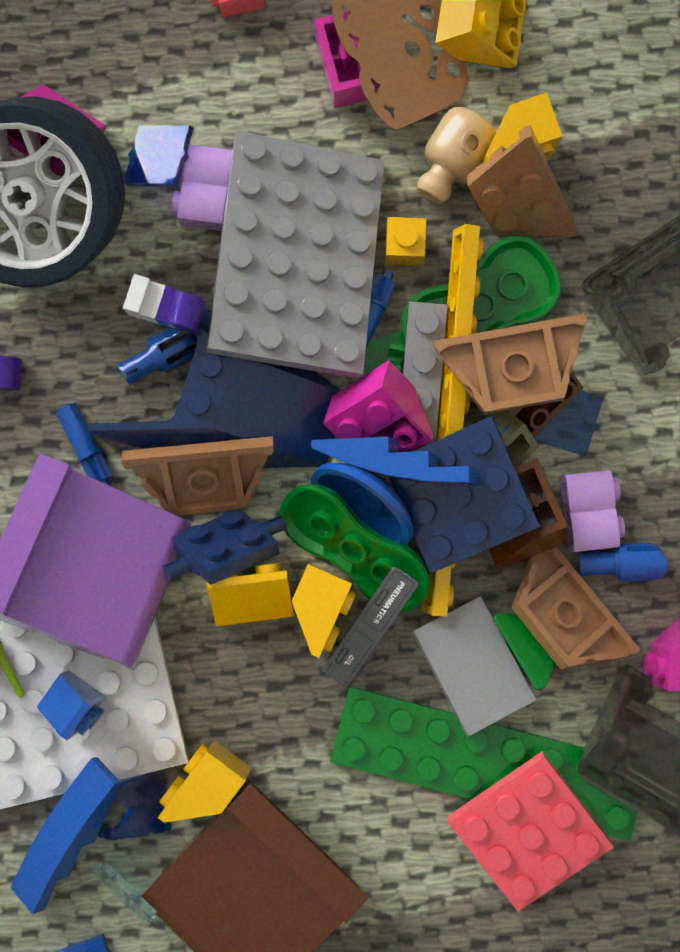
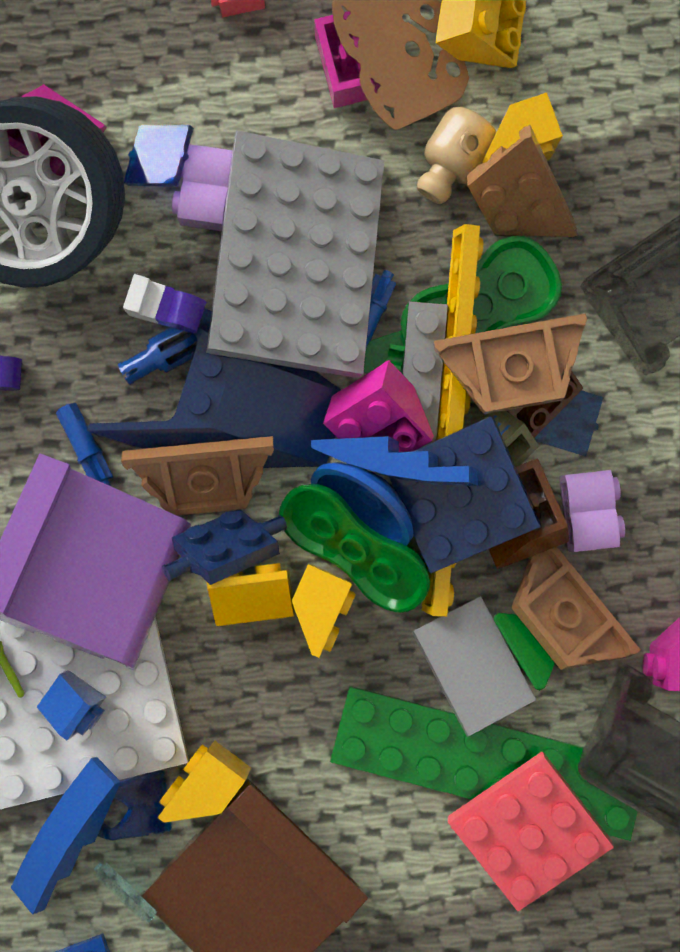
flat silver sticker [322,567,419,689] -> none
yellow brick [385,217,426,266] -> none
blue arm [579,543,668,582] -> none

